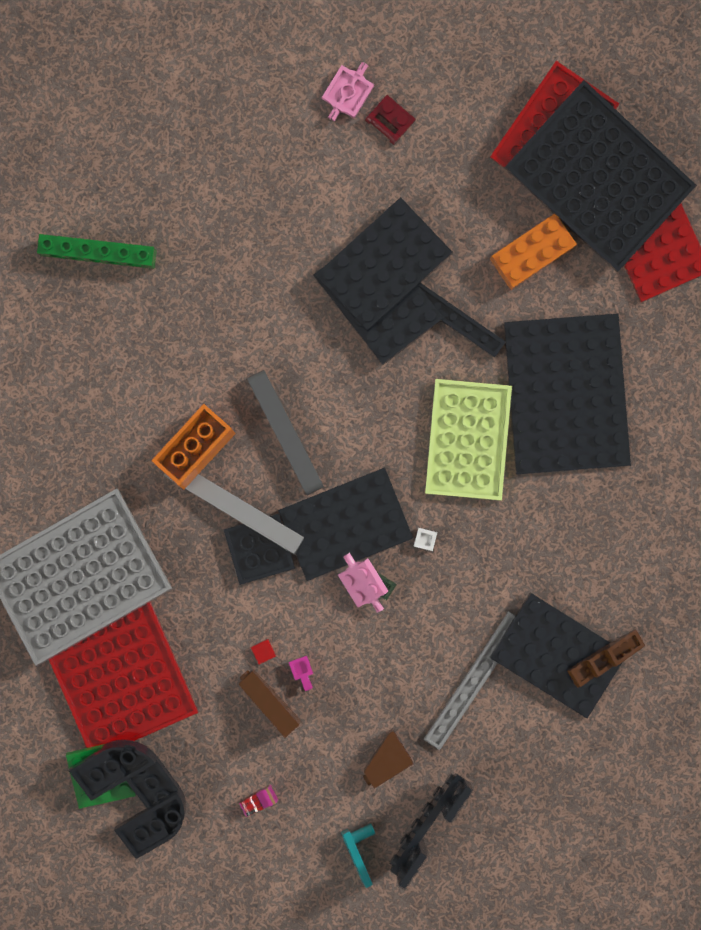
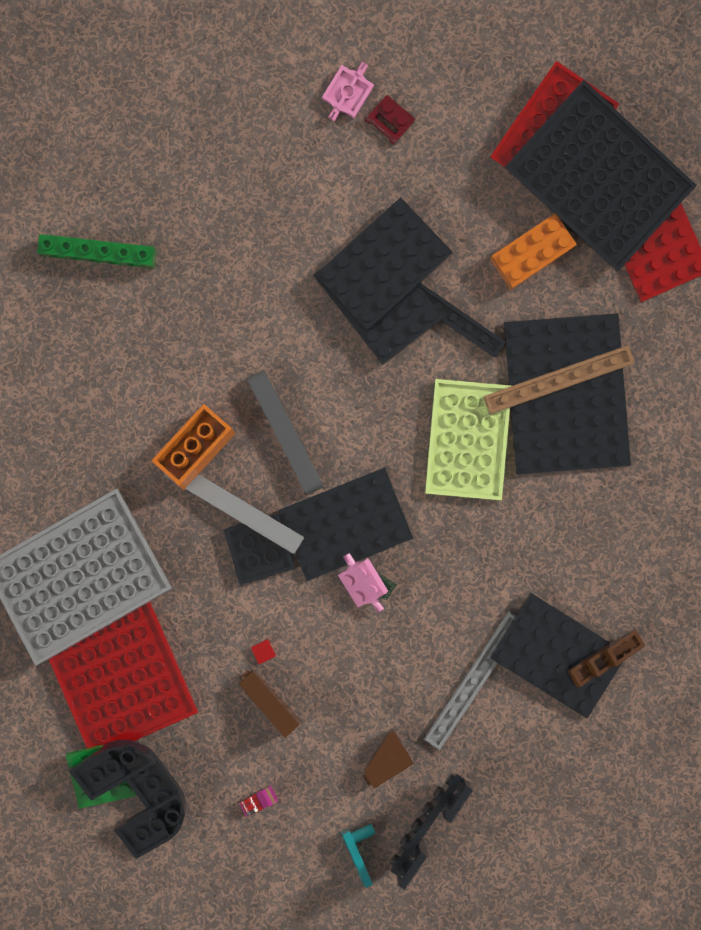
dark pink plate [289,655,313,691] -> none
white plate [414,528,437,551] -> none
none -> medium nougat tile [483,345,635,415]

